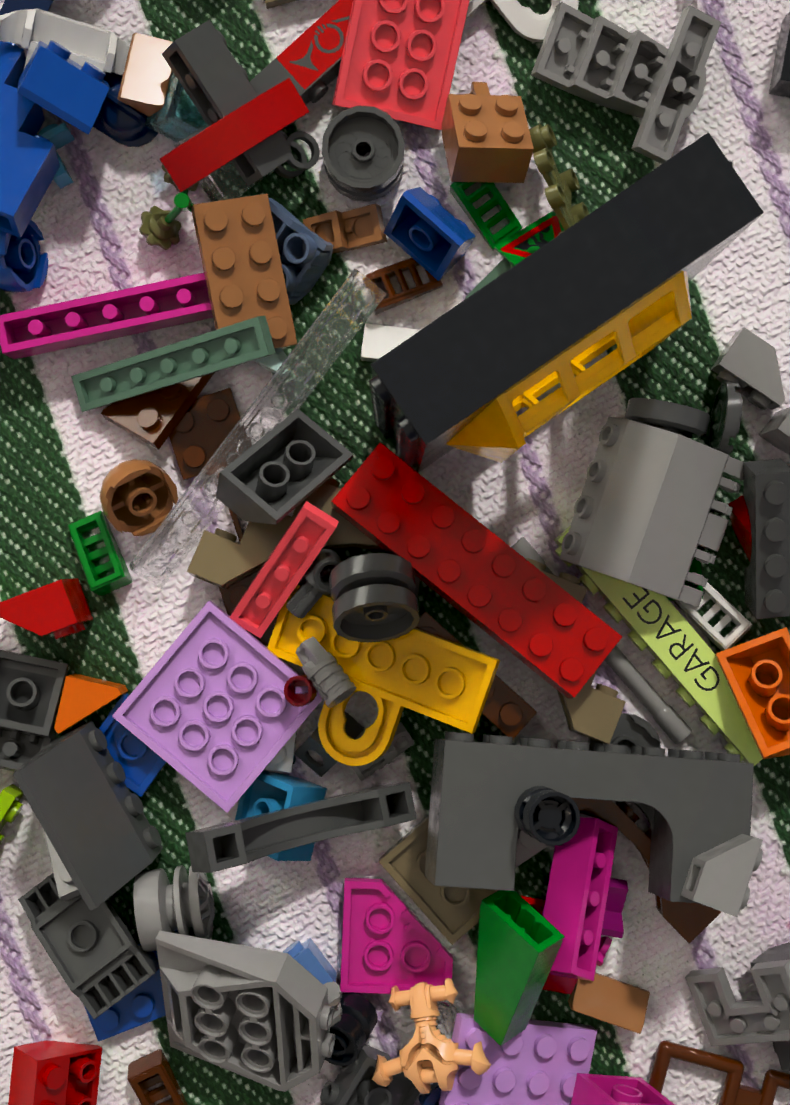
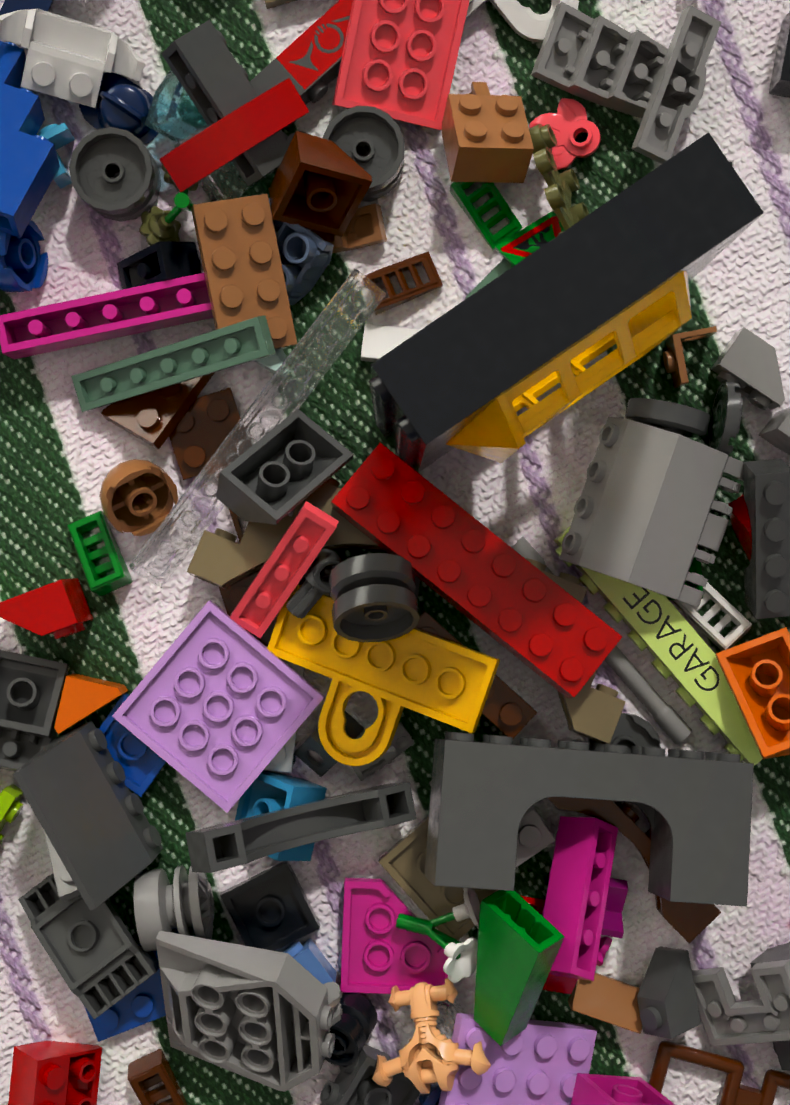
blue slope [17,40,109,135] -> none
slope [117,33,173,117] -> none
dark red hinge [284,675,317,707] -> none
light grey hinge [295,637,357,708] -> none
blue slope [384,187,476,281] -> none
black wheel [515,786,580,846] -> none
light grey slope [680,834,763,917] -> none
none -> dark grey wheel [69,127,161,222]
none -> black slope [117,241,202,290]
none -> black plate [220,861,320,951]
none -> reddish brown slope [269,131,372,237]
none -> white plant [396,888,480,983]
none -> coral plate [529,98,601,170]
none -> dark grey slope [637,946,701,1039]
none -> medium nougat bracket [663,326,717,388]

